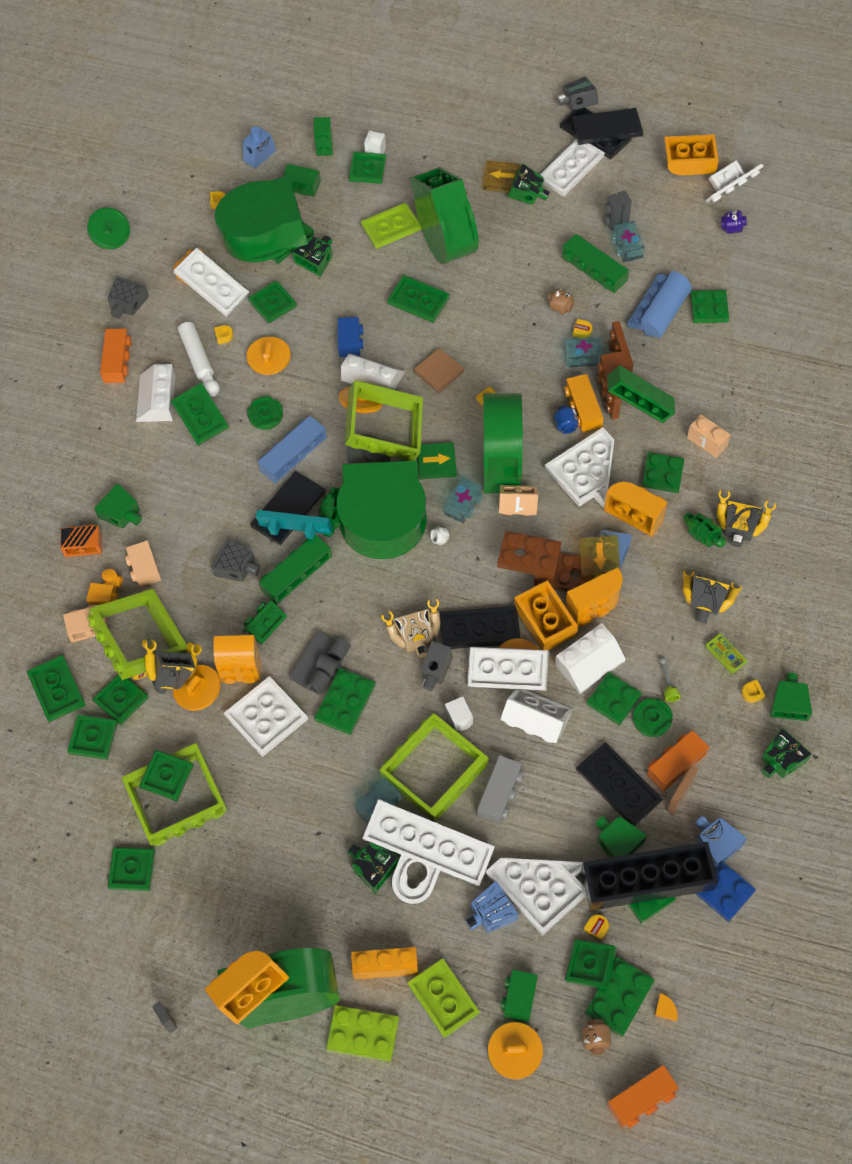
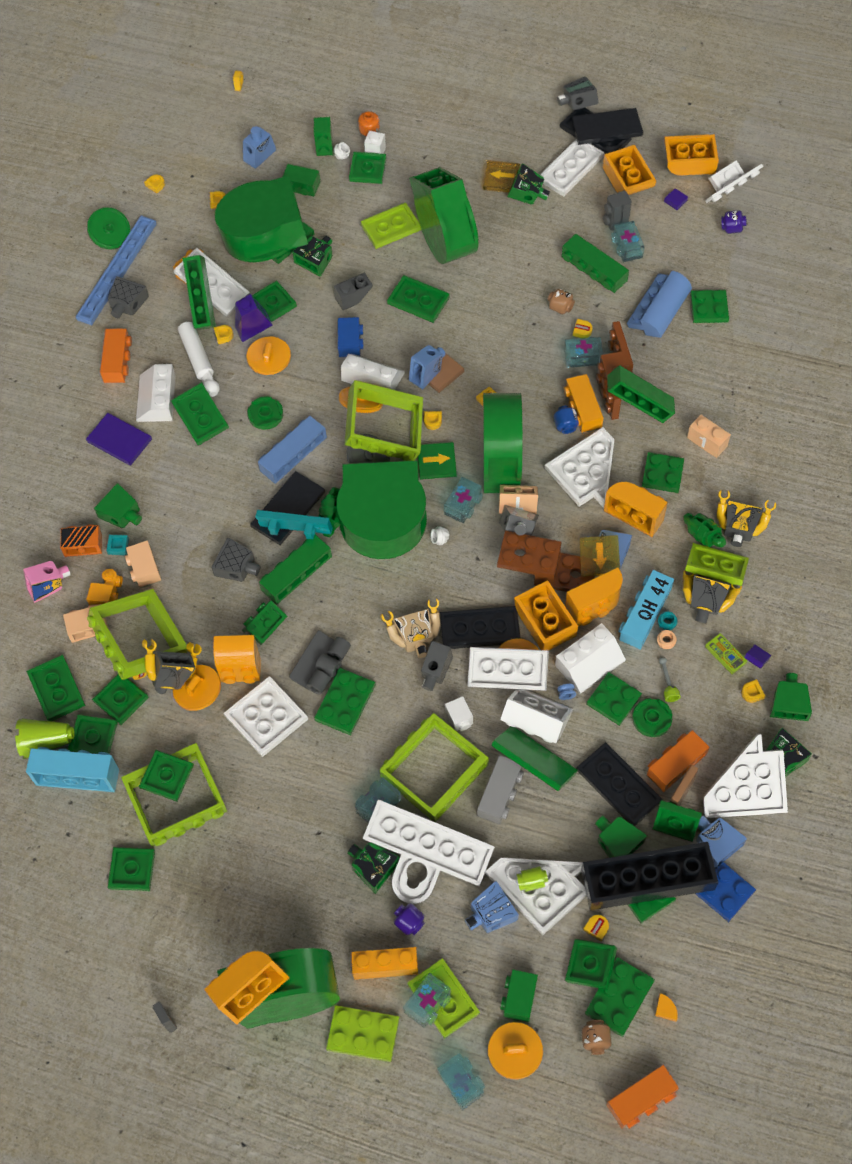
none -> lime cone [15,718,75,759]
none -> bright pink torso [23,561,70,603]
none -> medium azure brick [26,747,119,792]
none -> medium blue tile [76,216,157,325]
none -> dark purple tile [86,413,152,466]
none -> teal plate [106,535,129,555]
none -> yellow tile [144,174,165,193]
none -> green brick [183,255,216,330]
none -> yellow tile [233,70,243,91]
none -> dark purple slope [235,294,273,342]
none -> white plate [333,142,350,160]
none -> dark grey slope [334,272,373,311]
none -> orange head [358,111,380,136]
none -> dark purple head [393,903,425,935]
none -> clear light blue brick [403,973,452,1029]
none -> medium blue torso [409,345,445,389]
none -> yellow tile [424,411,442,430]
none -> clear light blue brick [437,1053,485,1110]
none -> green tile [491,726,578,791]
none -> dark grey torso [499,505,539,536]
none -> lime brick [516,866,548,892]
none -> medium blue bush [557,684,576,700]
none -> light orange brick [603,145,656,196]
none -> medium azure brick [618,570,674,650]
none -> green plate [652,800,702,842]
none -> light nougat plate [657,630,677,649]
none -> teal plate [658,611,678,630]
none -> dark purple tile [664,188,688,210]
none -> lime plate [685,543,749,586]
none -> white wing [702,734,788,818]
none -> dark purple tile [744,645,771,669]

